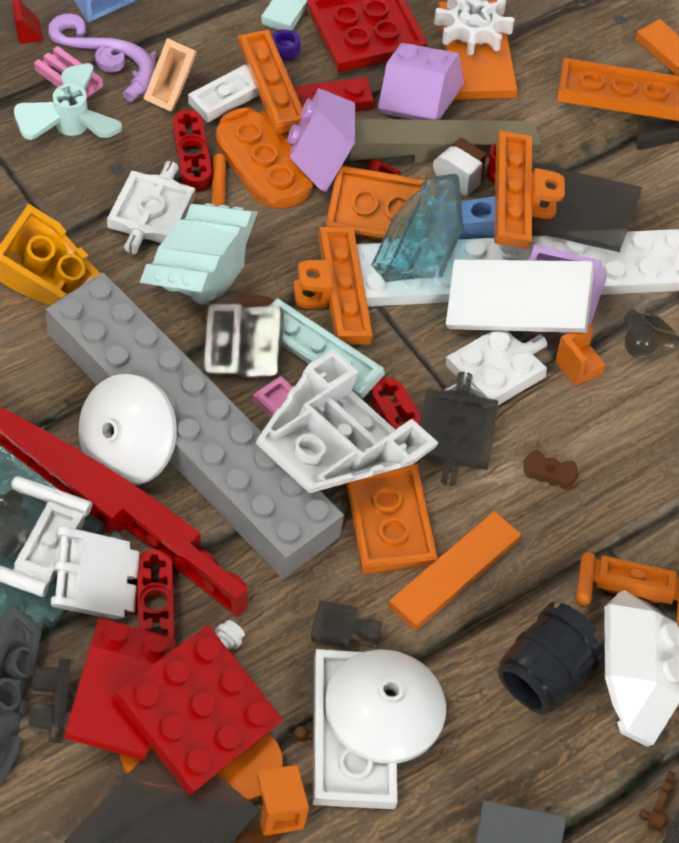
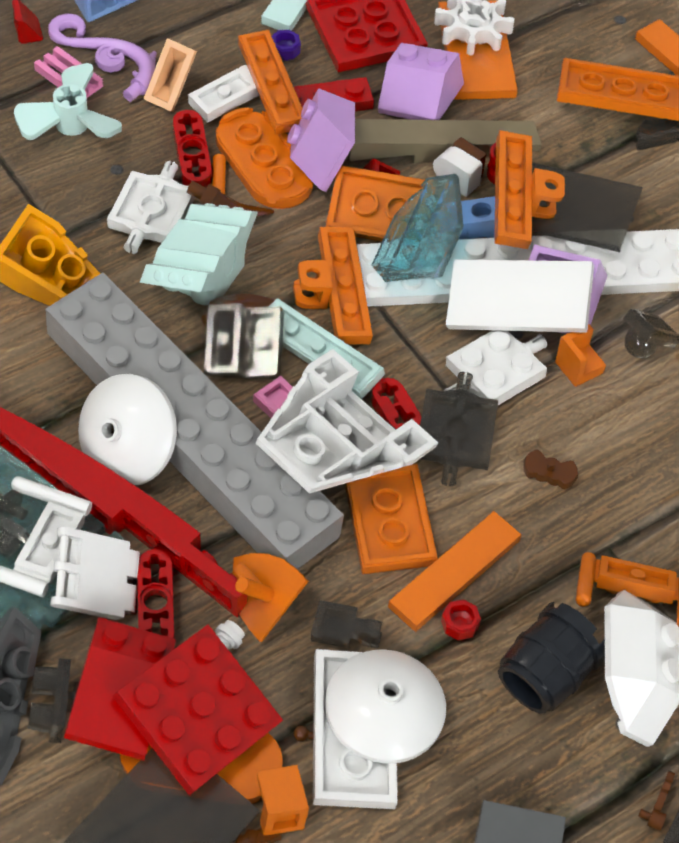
none -> reddish brown bar [186,181,274,216]
none -> orange shield [232,553,309,642]
none -> red tile [441,599,481,641]

